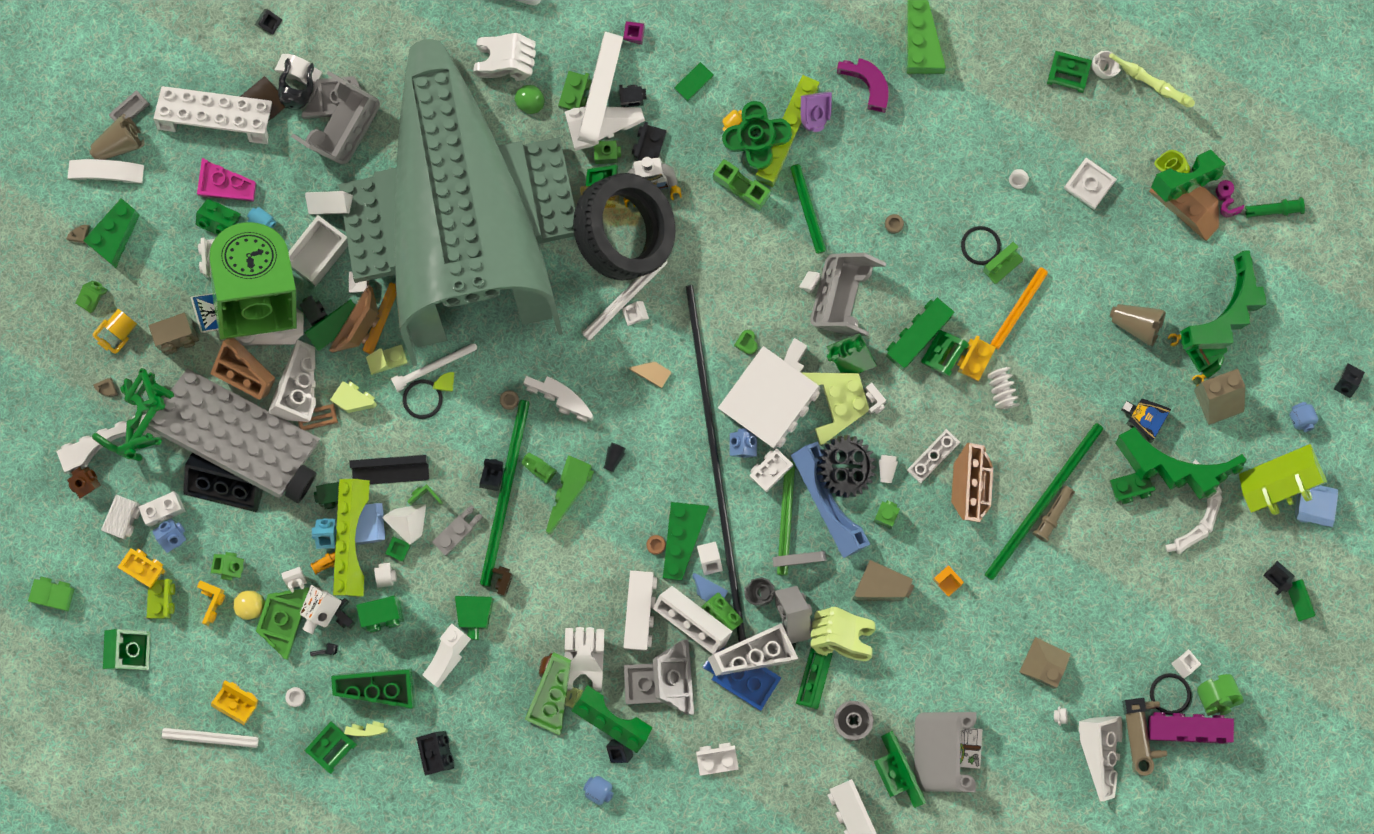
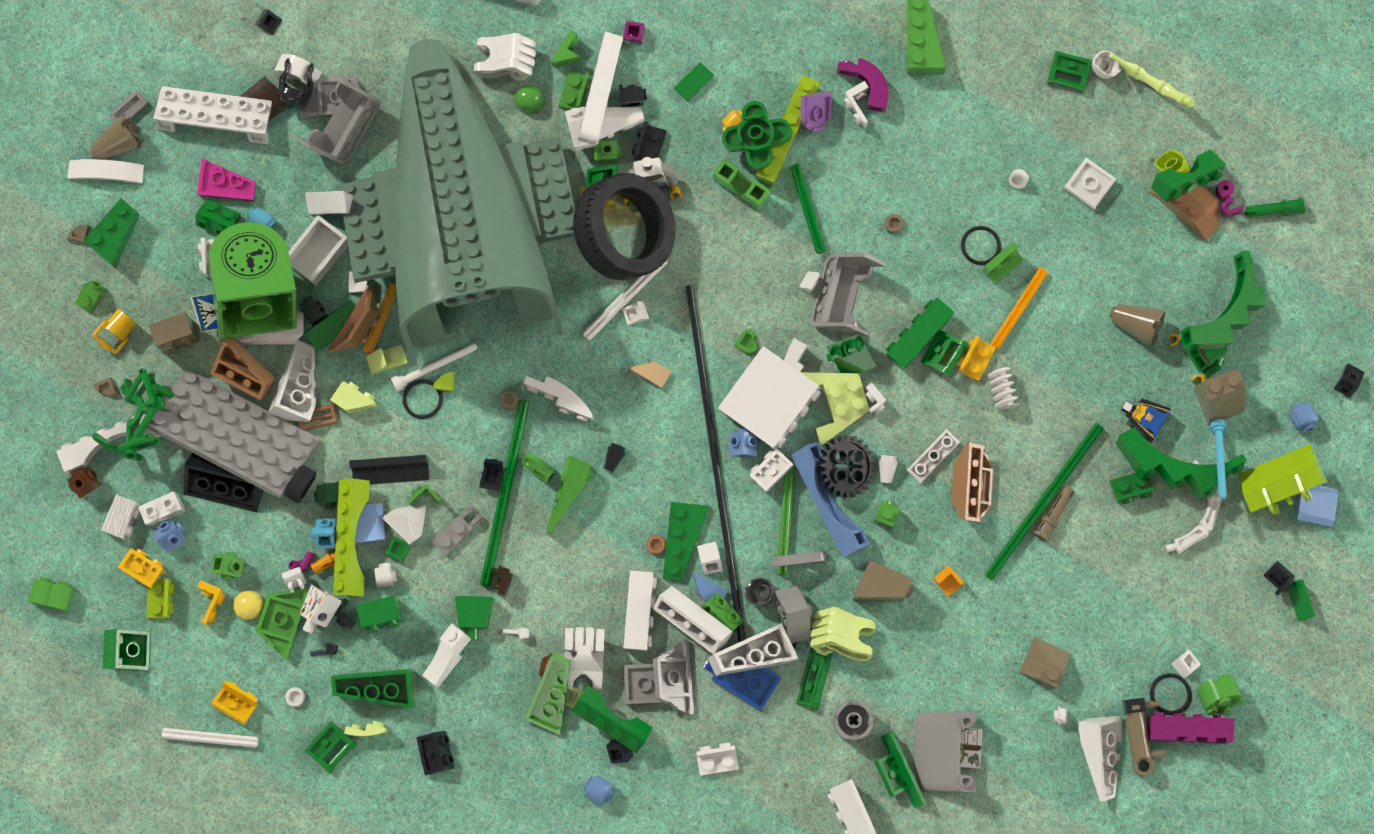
none -> magenta arm [288,551,316,572]
none -> white hand [502,628,530,640]
none -> bright green slope [551,30,581,68]
none -> white bracket [843,81,868,128]
none -> medium azure piece [1210,419,1227,499]

